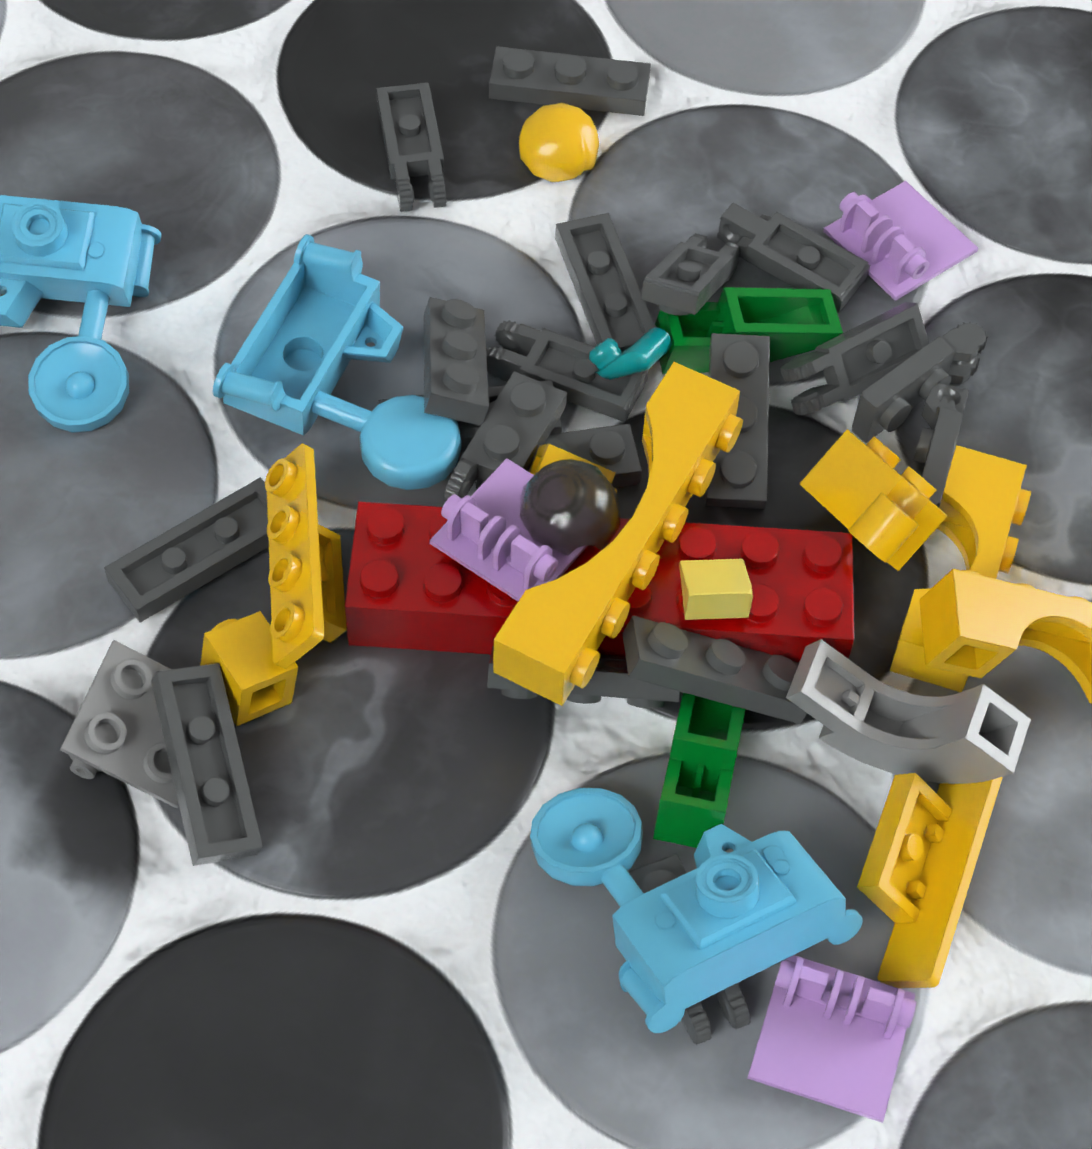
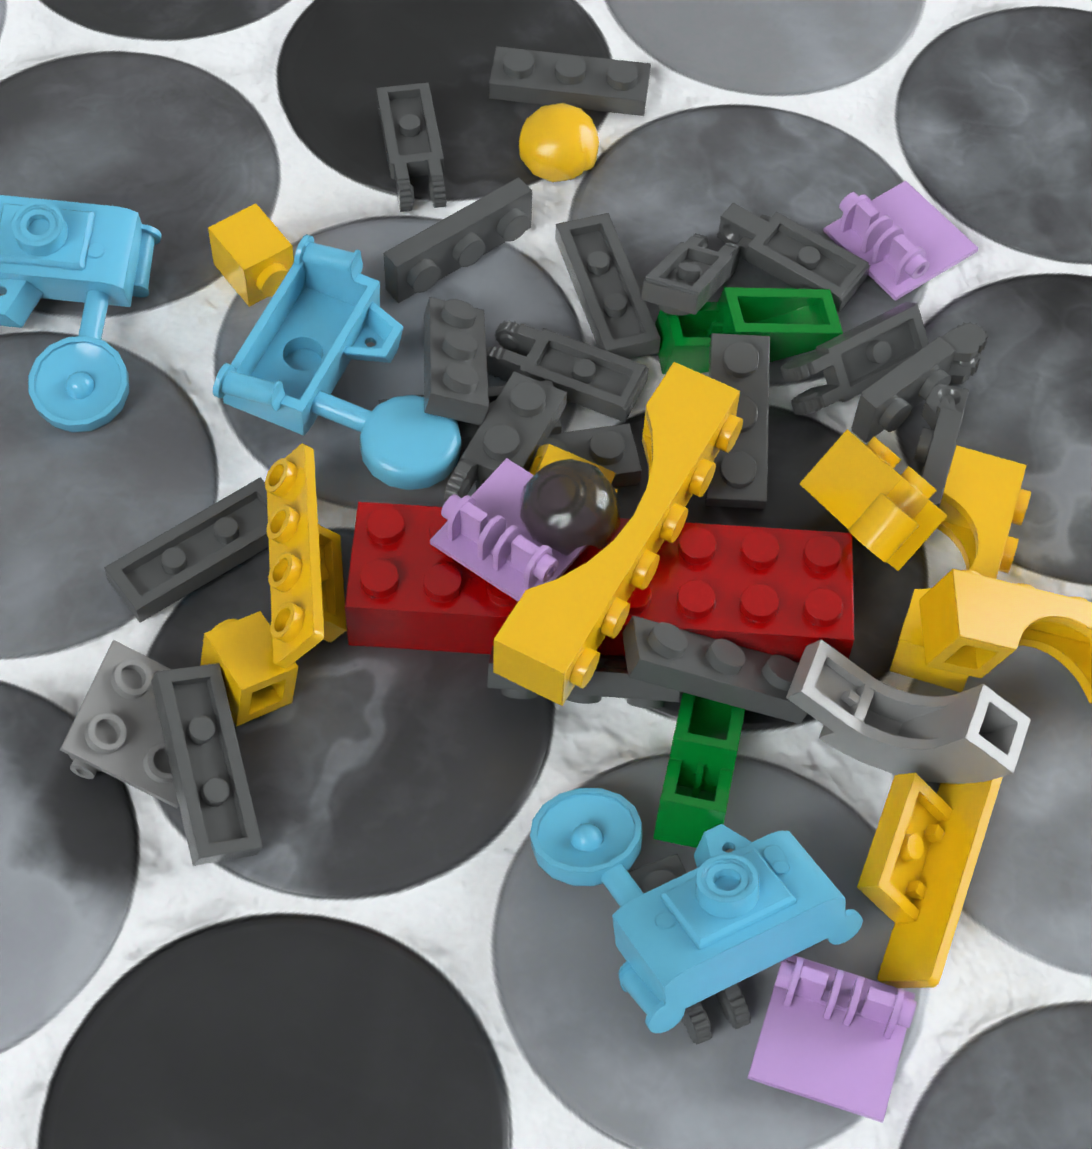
teal arm [589,327,672,380] -> none
light yellow slope [679,559,753,620] -> none
none -> yellow brick [208,203,294,307]
none -> dark grey plate [383,177,532,303]

